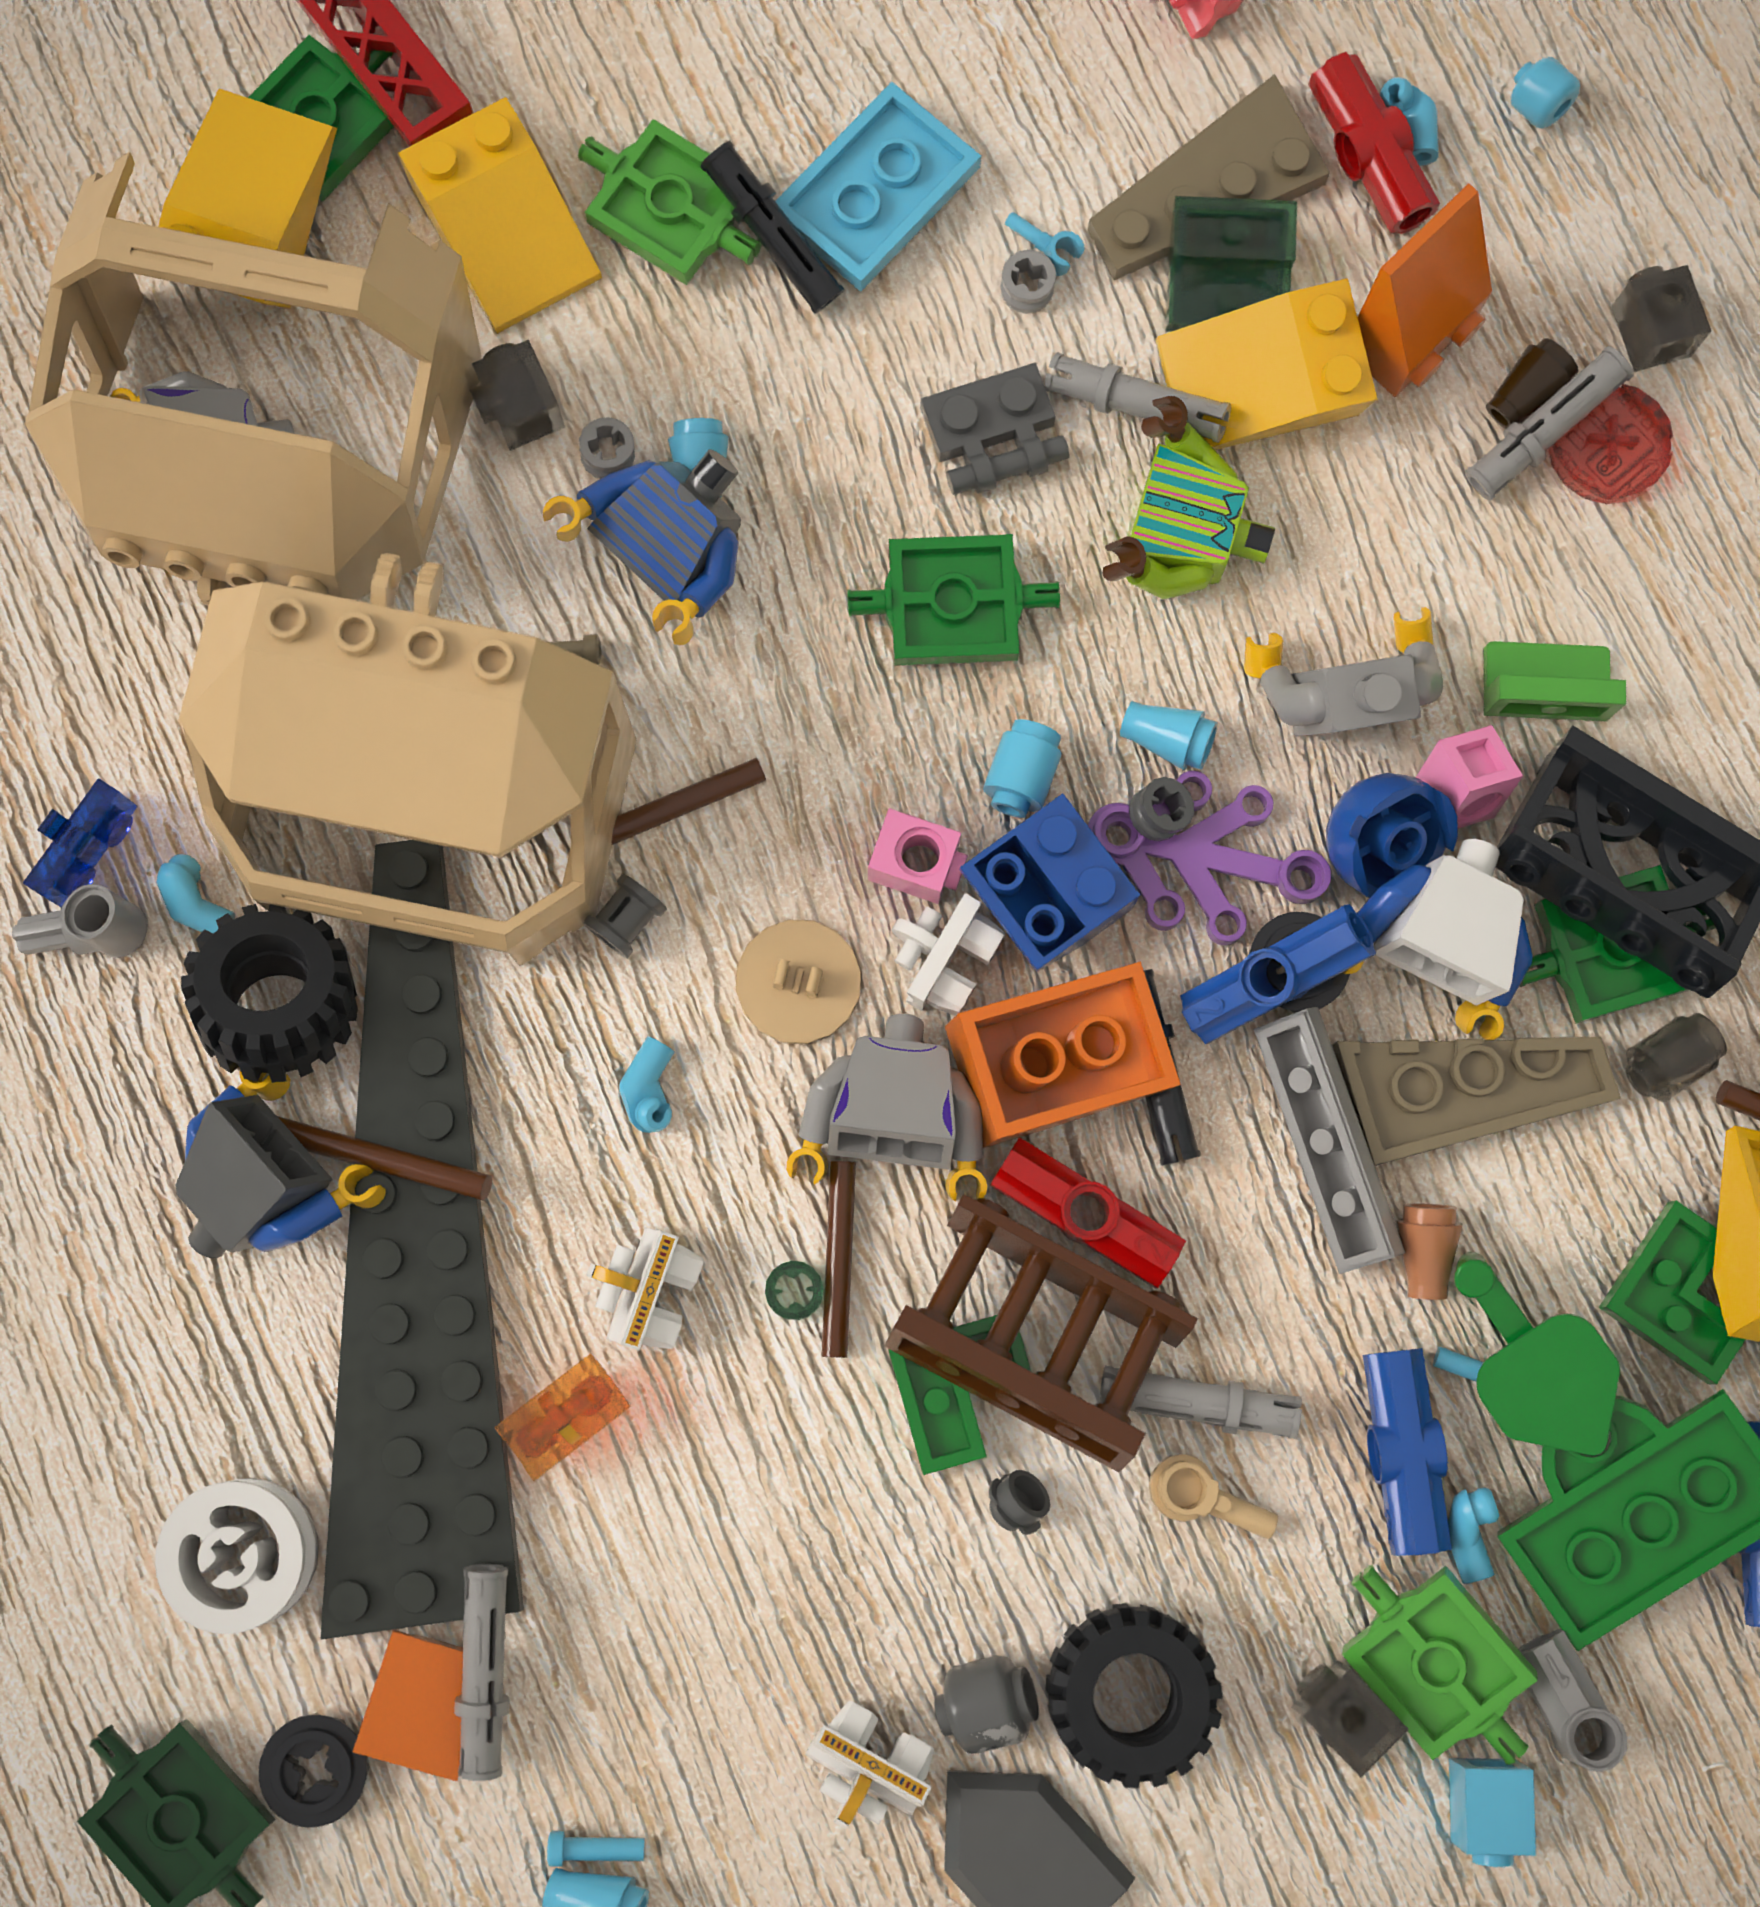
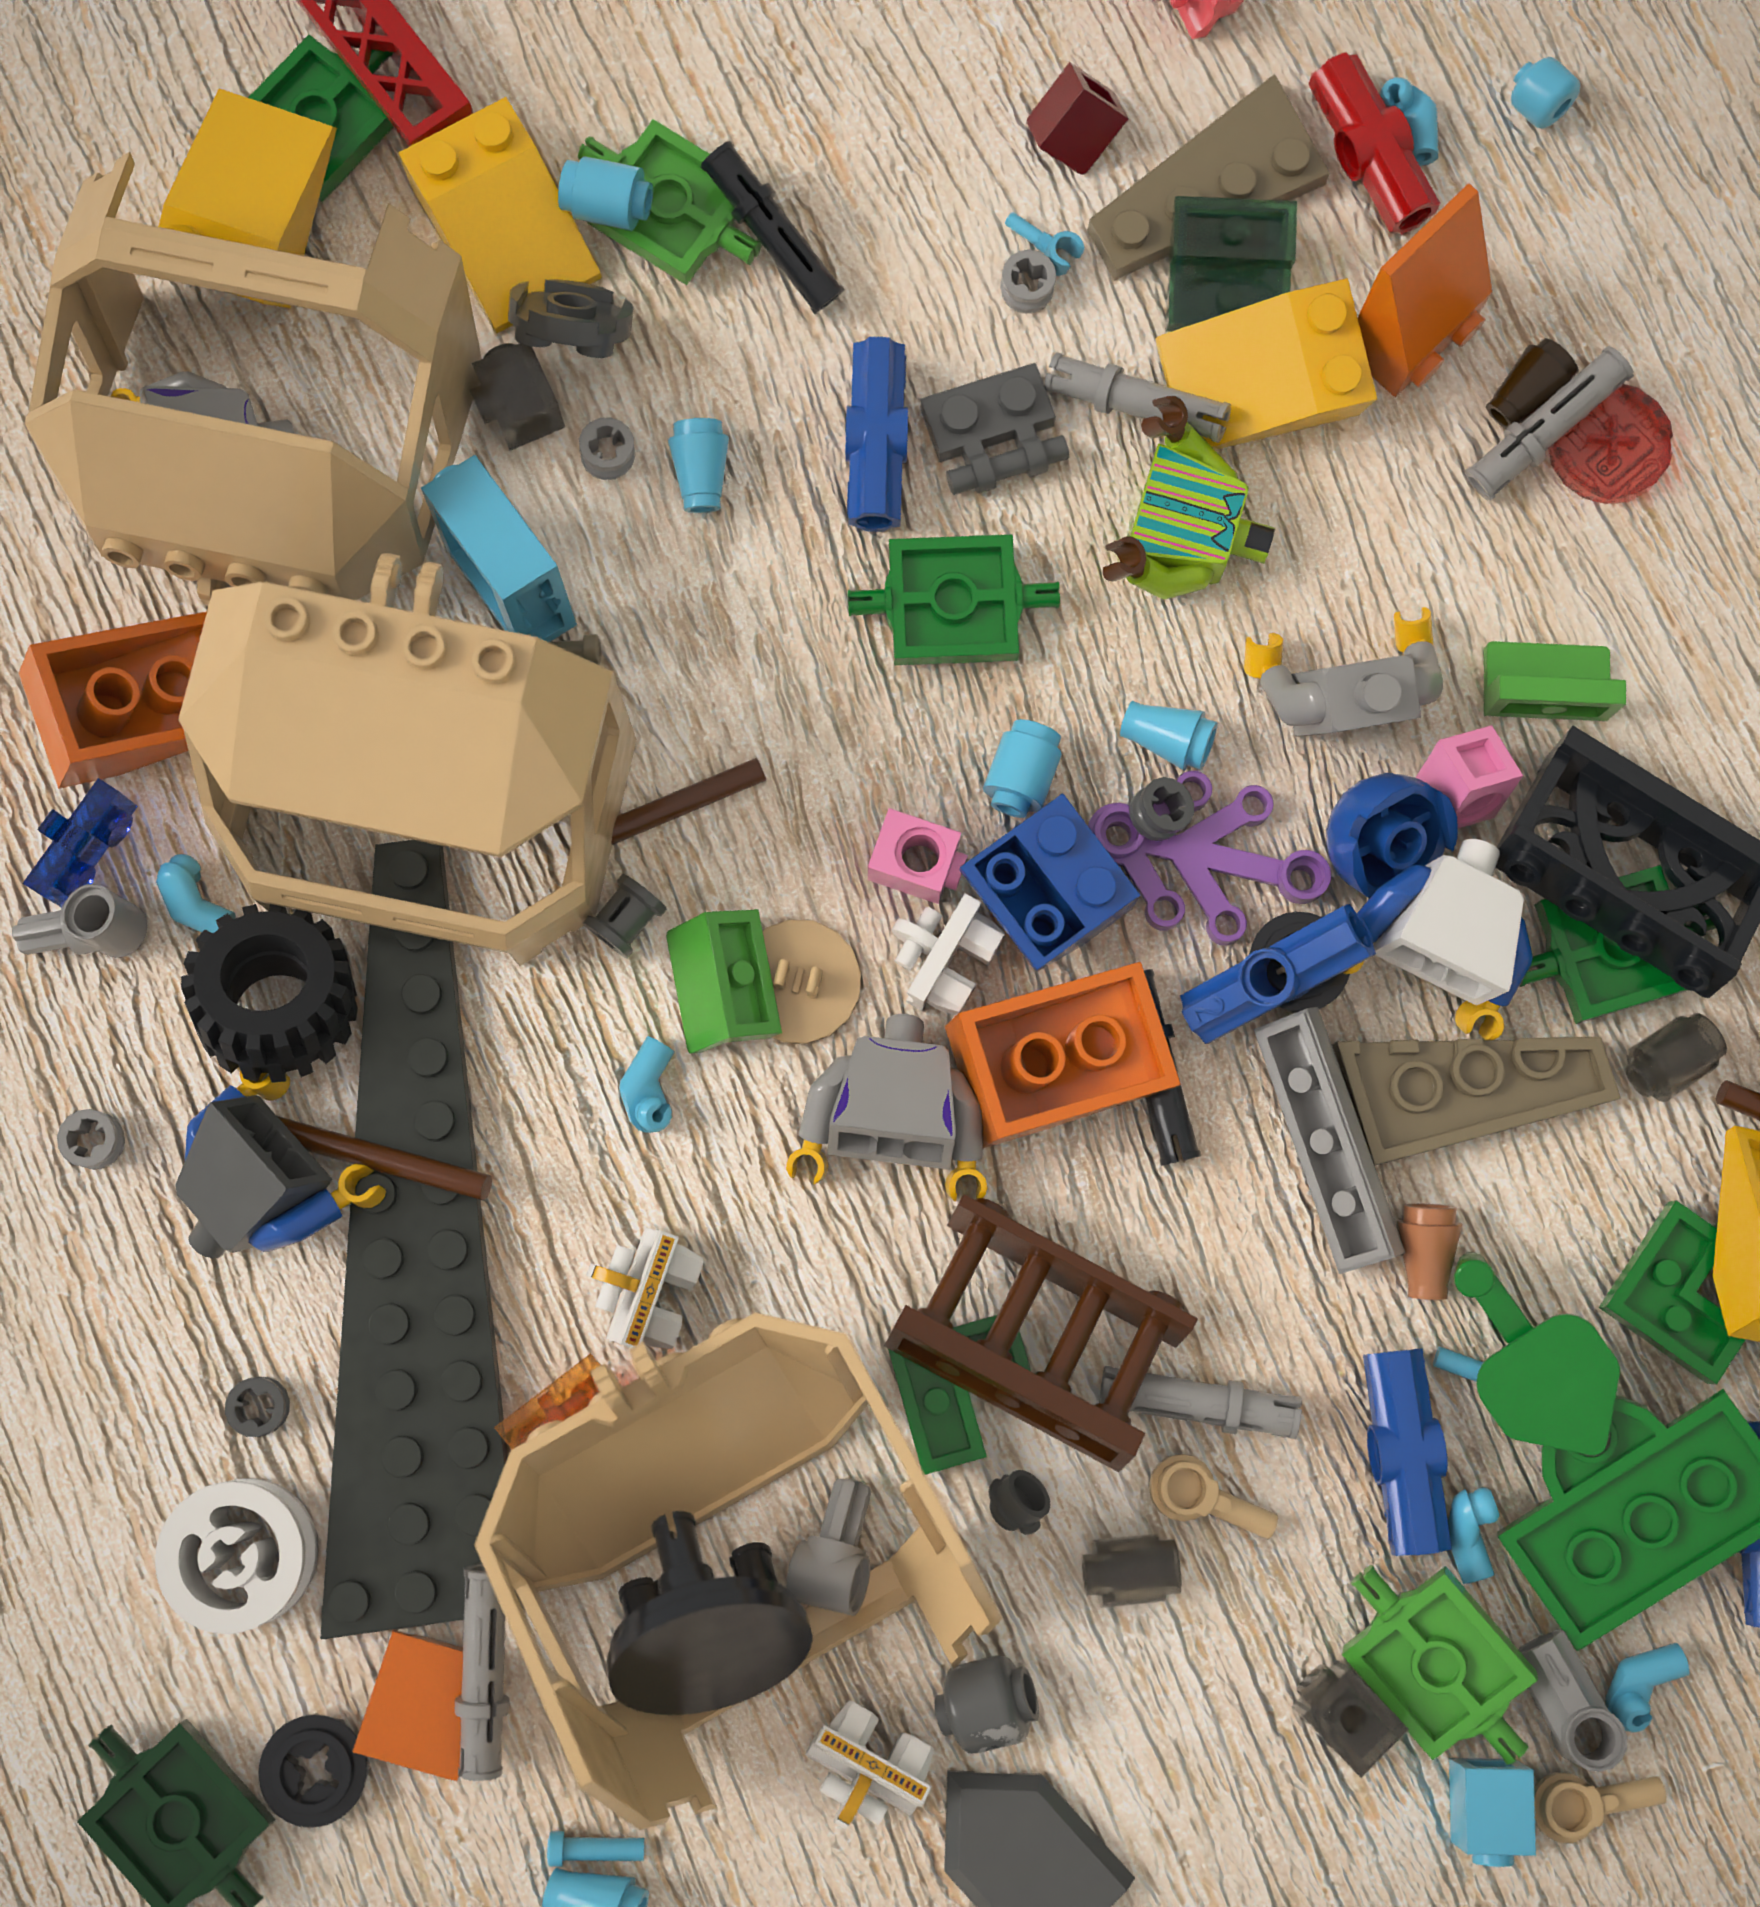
torso [543,449,741,645] -> none
clear green bush [765,1261,824,1321] -> none
medium azure plate [775,82,981,292] -> none
reddish brown bar [821,1161,856,1358] -> none
red piece [989,1137,1186,1289] -> none
black tyre [1045,1603,1223,1789] -> none
clear smoke brick [1611,265,1712,372] -> none
none -> orange slope [19,611,207,789]
none -> light grey bush [57,1109,125,1170]
none -> dark grey bush [225,1377,290,1437]
none -> medium azure window [421,455,577,642]
none -> tan windscreen [475,1312,1003,1830]
none -> dark grey plate [508,279,634,358]
none -> medium azure brick [558,156,653,231]
none -> black piece [606,1511,813,1715]
none -> bright green panel [666,909,782,1054]
none -> light grey axle [786,1478,871,1616]
none -> blue piece [845,337,908,532]
none -> dark red panel [1027,62,1129,175]
none -> clear smoke brick [1081,1534,1182,1608]
none -> tan plate [1534,1772,1666,1843]
none -> medium azure arm [1605,1643,1690,1733]

